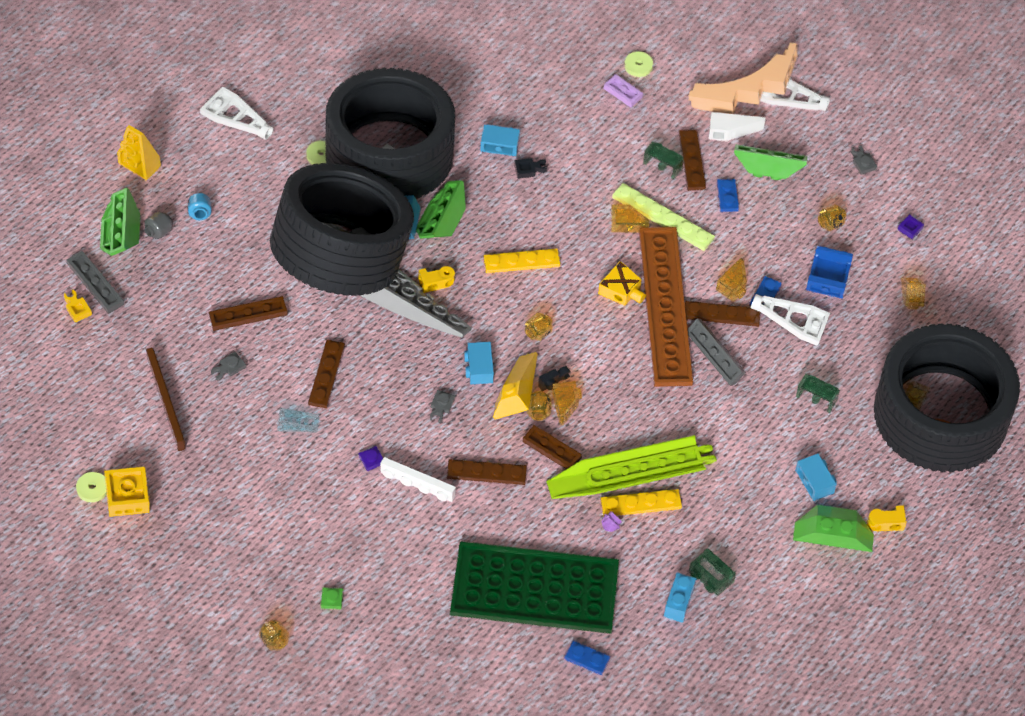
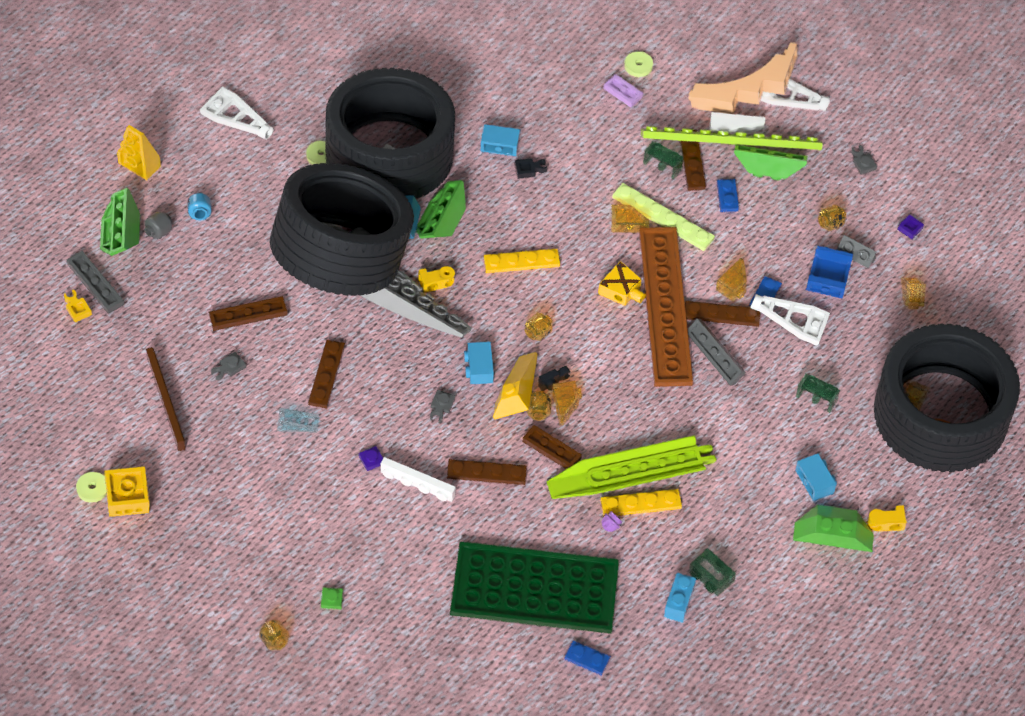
none -> lime plate [641,126,823,150]
none -> hinge [837,235,877,268]

